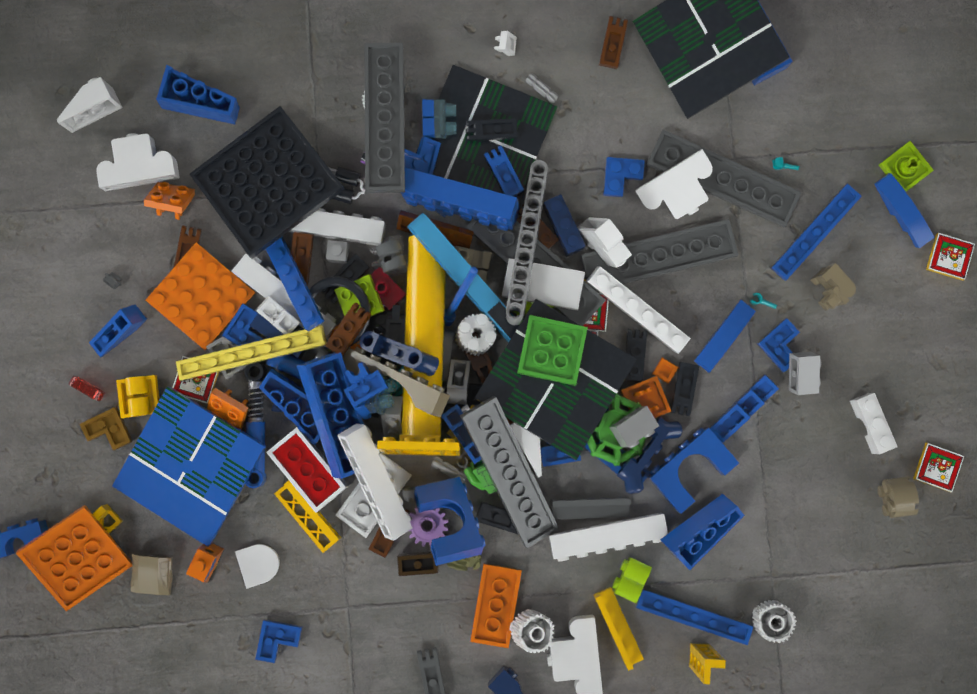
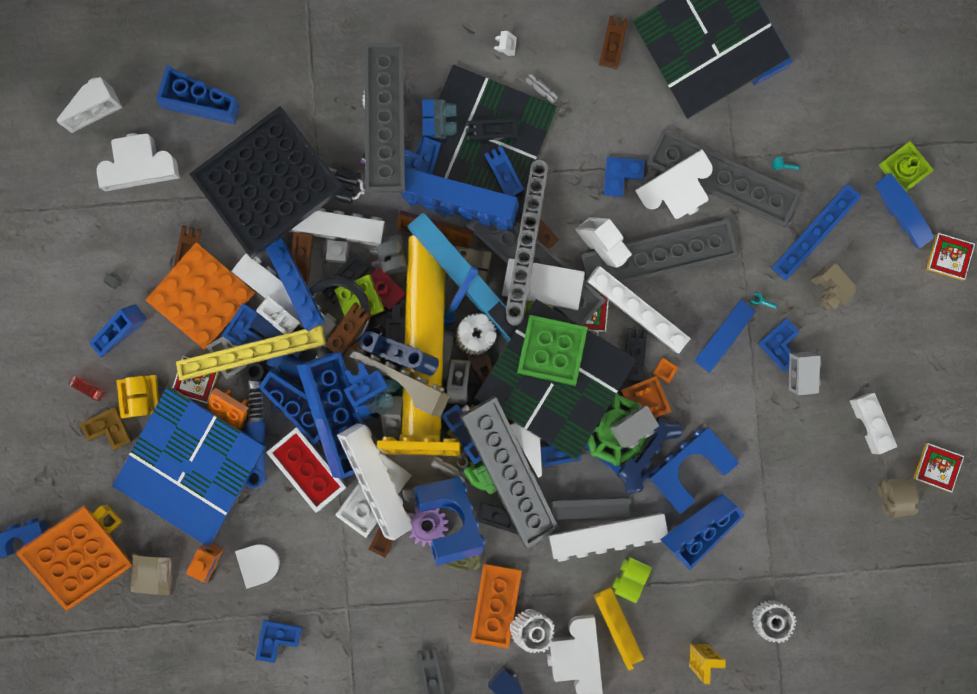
orange plate [144,182,195,220] -> none
yellow fence [274,480,341,553] -> none
dark brown brick [397,551,439,576] -> none
dark blue brick [543,194,586,257] -> none
blue plate [635,589,753,645] -> none
black hinge [671,362,699,416] -> none
blue slope [710,374,779,443] -> none

